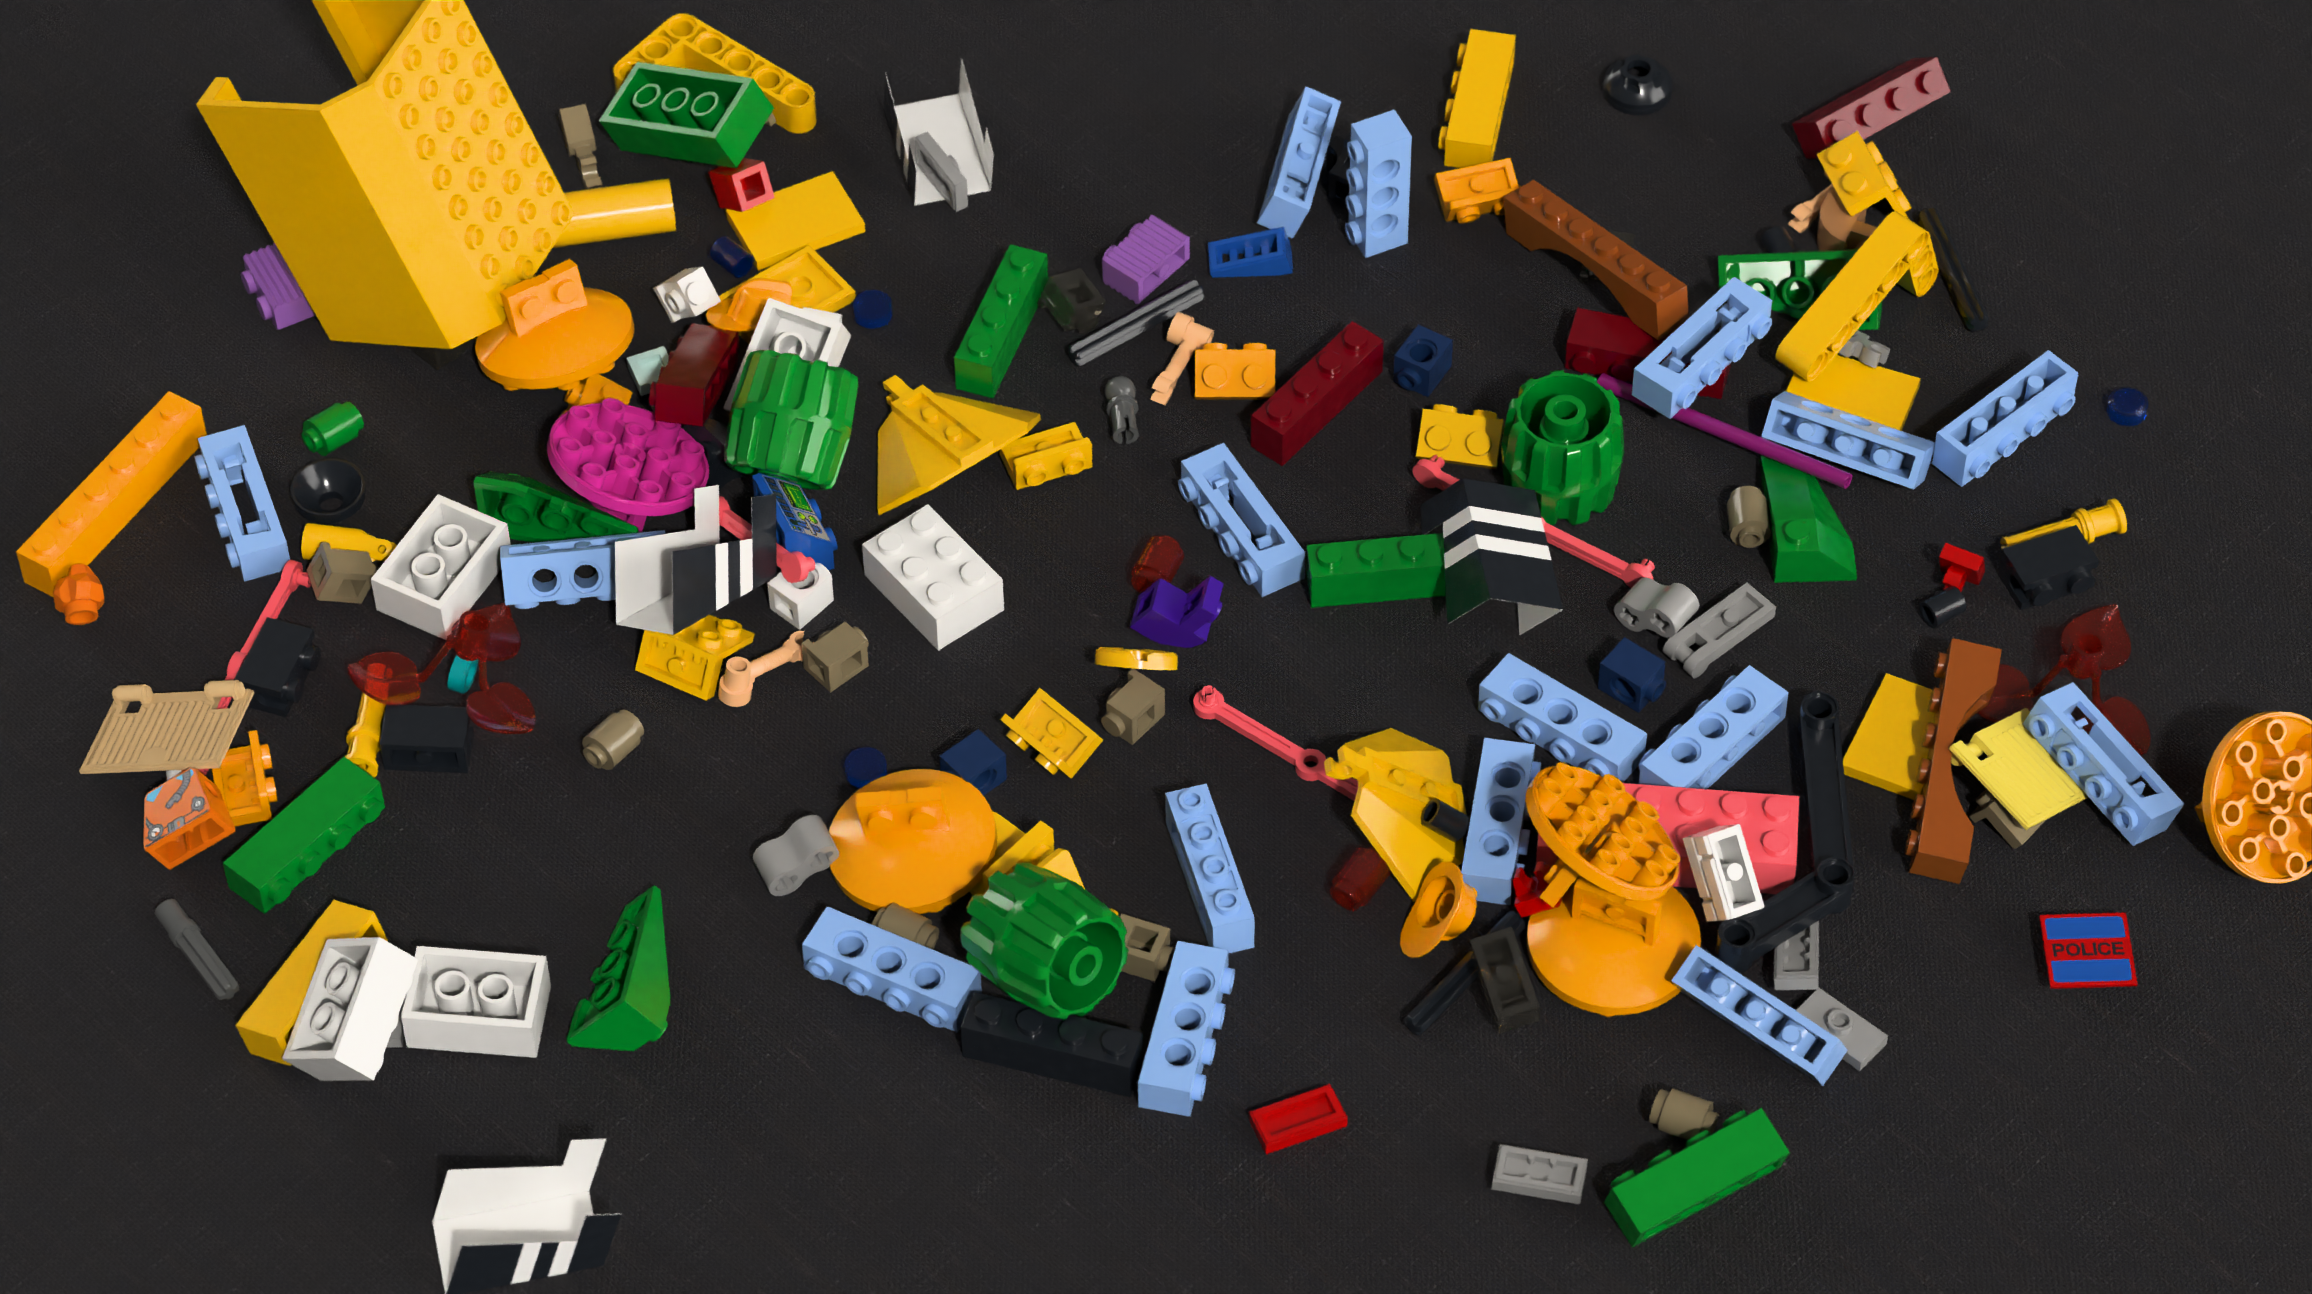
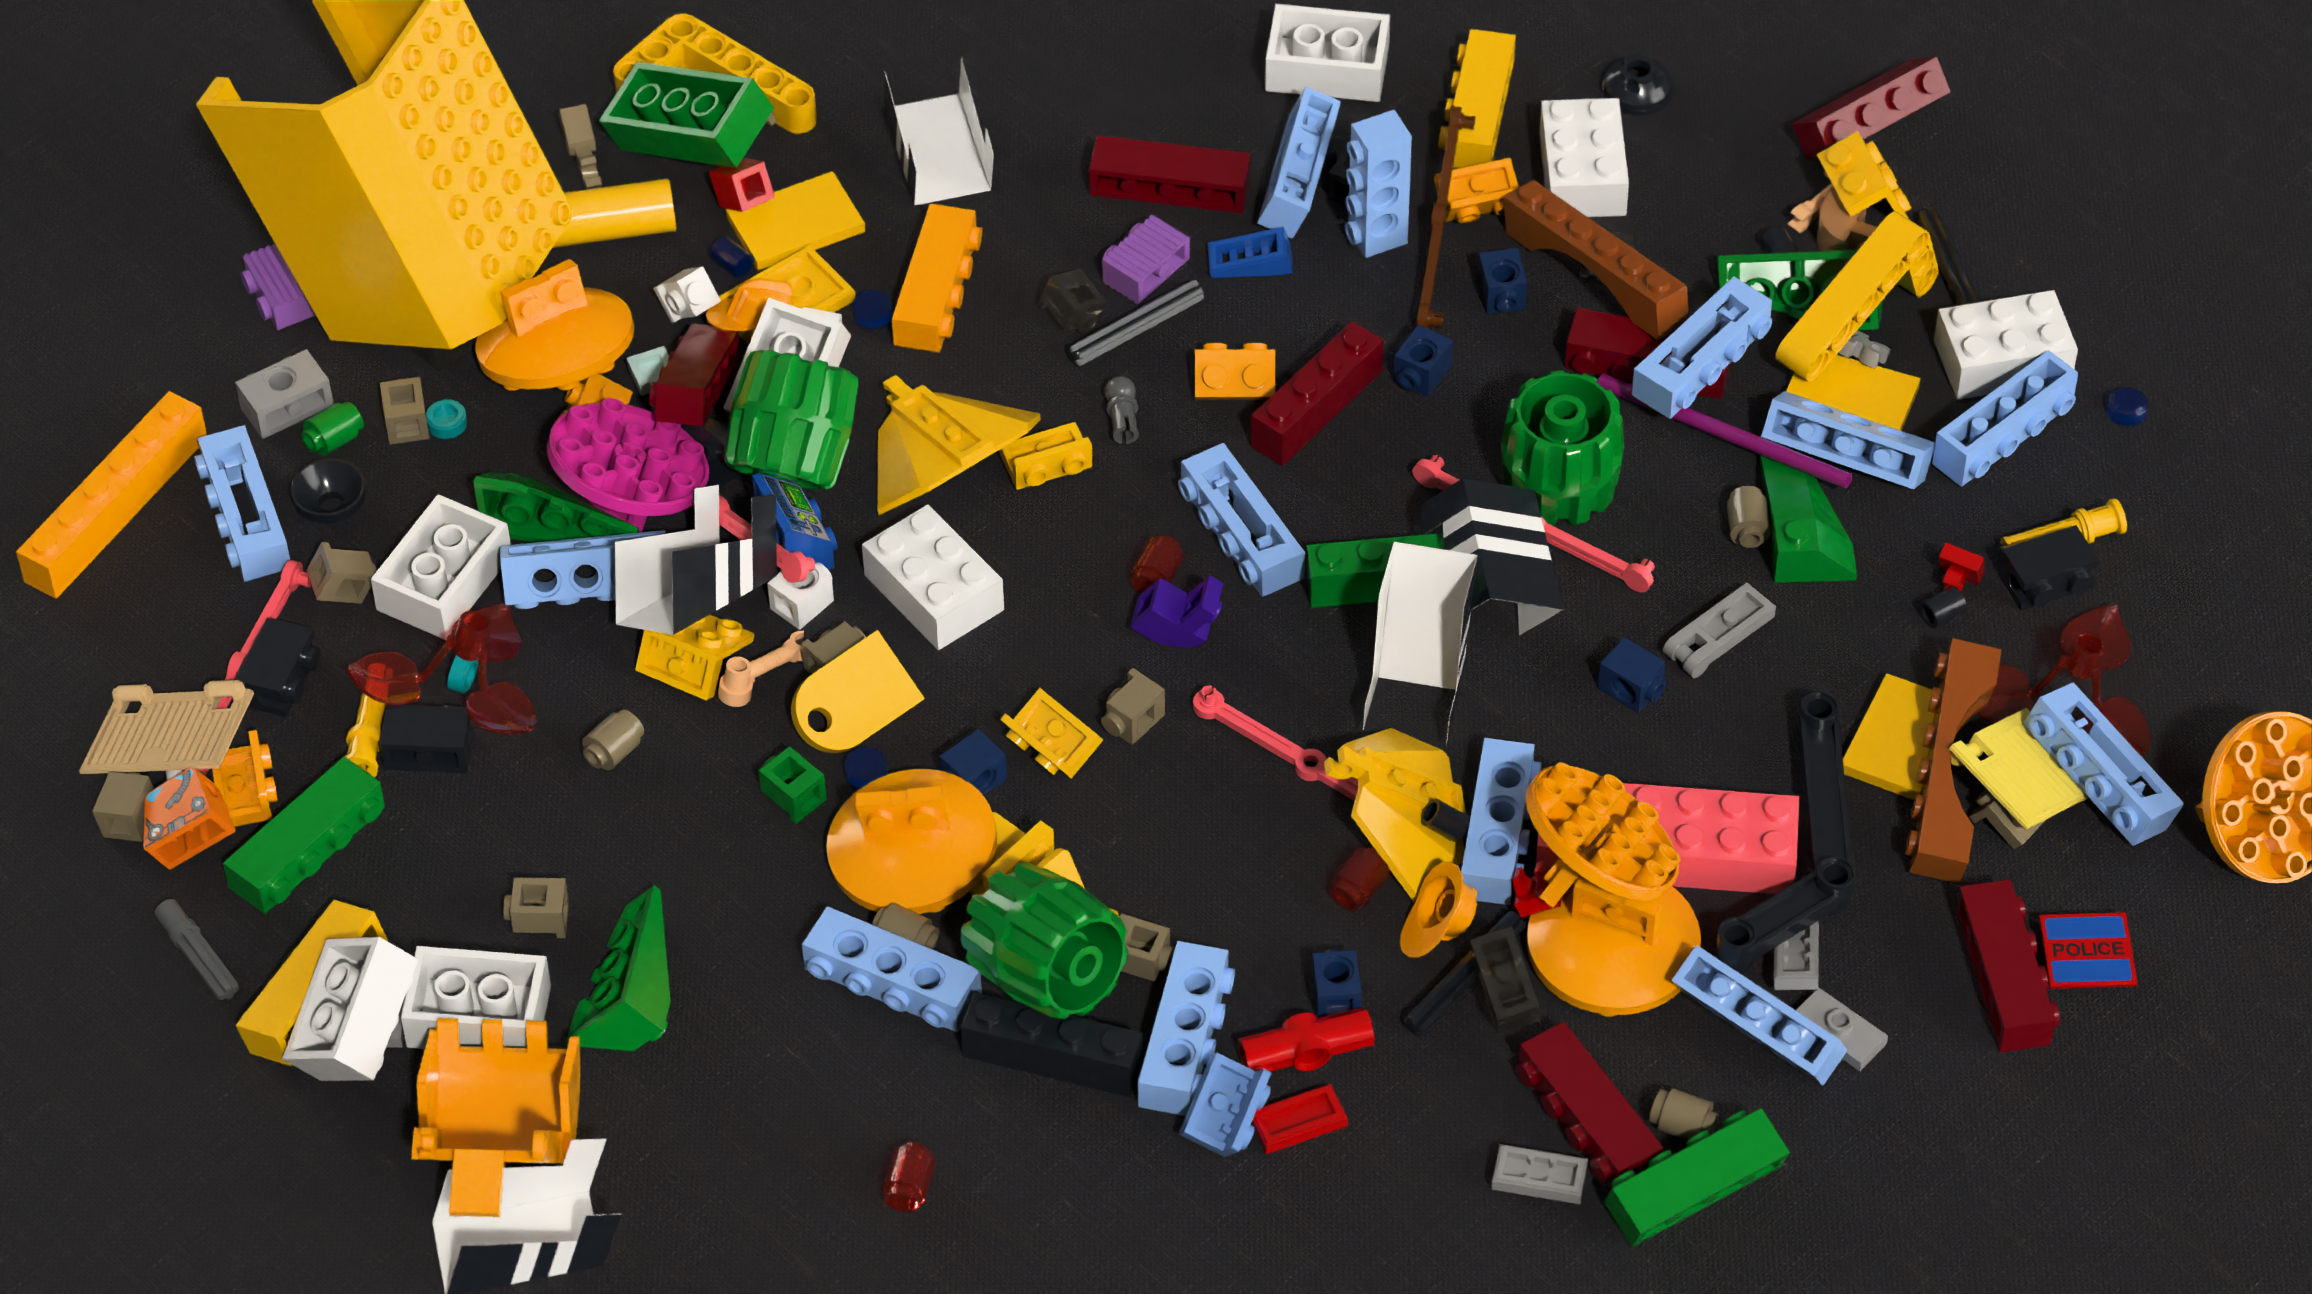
orange rock [53,563,104,625] -> none
yellow piece [301,523,397,562] -> none
light grey axle [753,815,840,896] -> none
light grey plate [915,131,968,212] -> none
green brick [954,244,1048,398] -> none
yellow tile [1094,647,1178,670] -> none
light nougat brick [1150,312,1214,405] -> none
light blue brick [1165,784,1255,954] -> none
yellow bracket [1416,404,1505,470] -> none
light blue brick [1478,653,1647,783] -> none
light grey axle [1614,577,1700,638] -> none
light blue brick [1638,665,1789,789] -> none
white brick [1682,824,1764,921] -> none
none -> dark tan brick [92,771,154,842]
none -> light grey brick [235,349,334,439]
none -> dark tan brick [380,377,430,445]
none -> light orange piece [411,1018,580,1217]
none -> teal tile [426,399,467,439]
none -> dark tan brick [504,877,569,938]
none -> green brick [758,746,827,824]
none -> yellow tile [791,630,925,753]
none -> clear red brick [883,1143,936,1213]
none -> light orange brick [892,204,982,353]
none -> dark red brick [1089,135,1251,214]
none -> medium blue bracket [1179,1052,1271,1157]
none -> red piece [1238,1007,1375,1071]
none -> white brick [1266,4,1390,102]
none -> dark blue brick [1312,949,1362,1018]
none -> white sticker [1363,542,1478,744]
none -> reddish brown piece [1417,106,1476,329]
none -> dark blue brick [1478,248,1527,314]
none -> dark red brick [1517,1022,1664,1189]
none -> white brick [1539,98,1629,217]
none -> white brick [1934,290,2078,400]
none -> dark red brick [1956,879,2060,1053]

